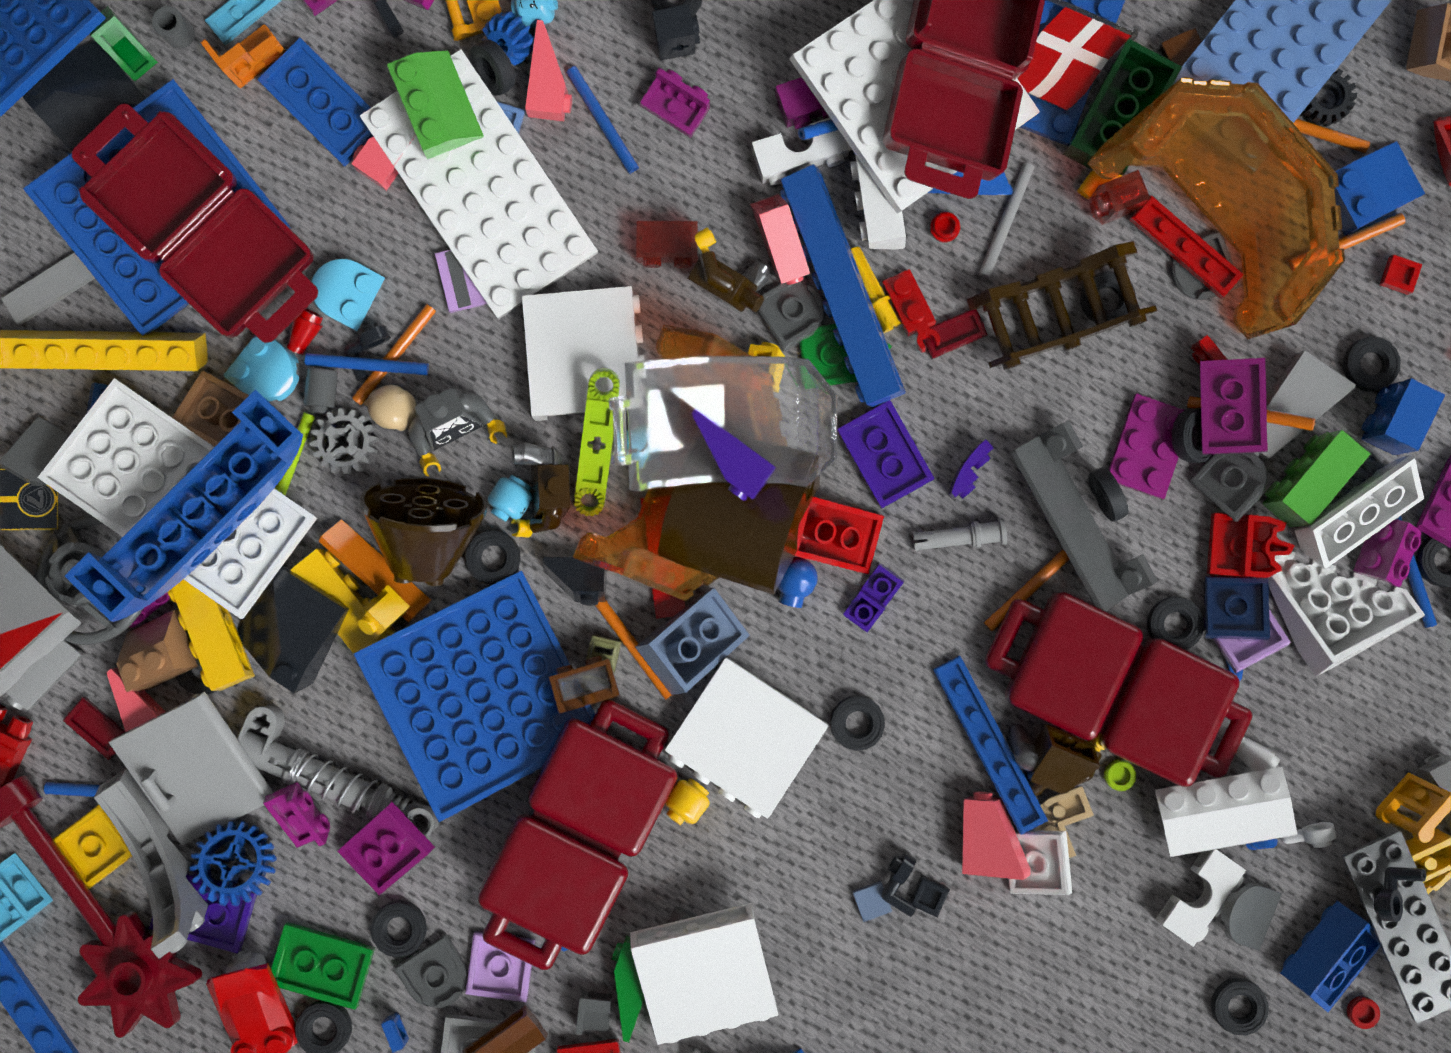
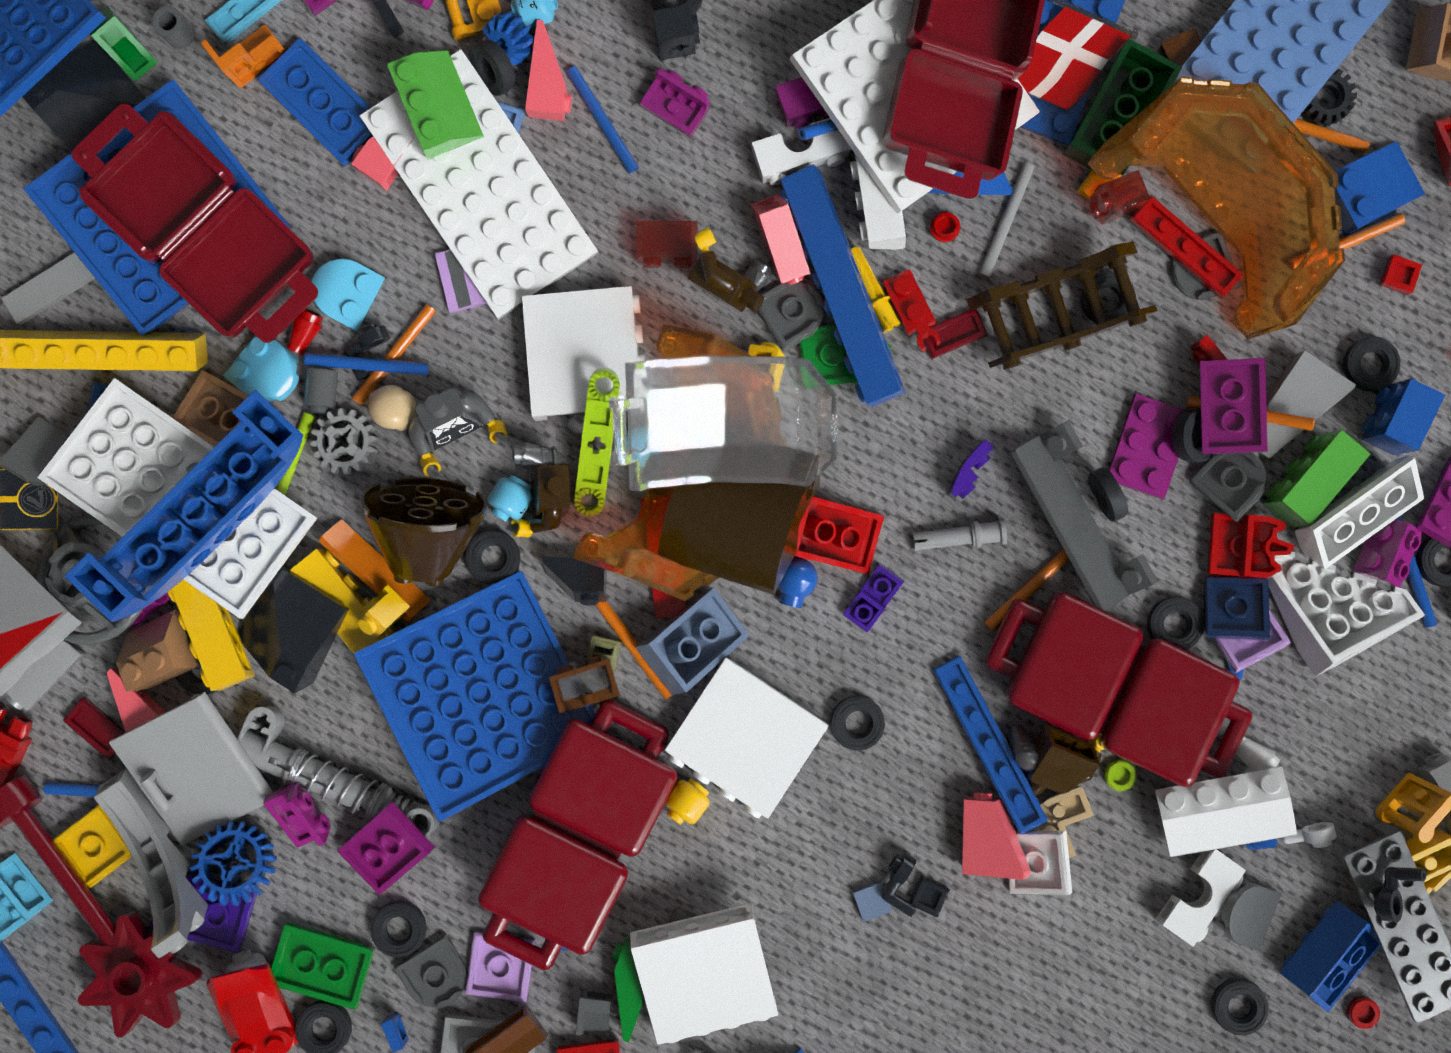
dark purple slope [691,408,777,501] -> none
dark purple plate [836,400,935,509] -> none

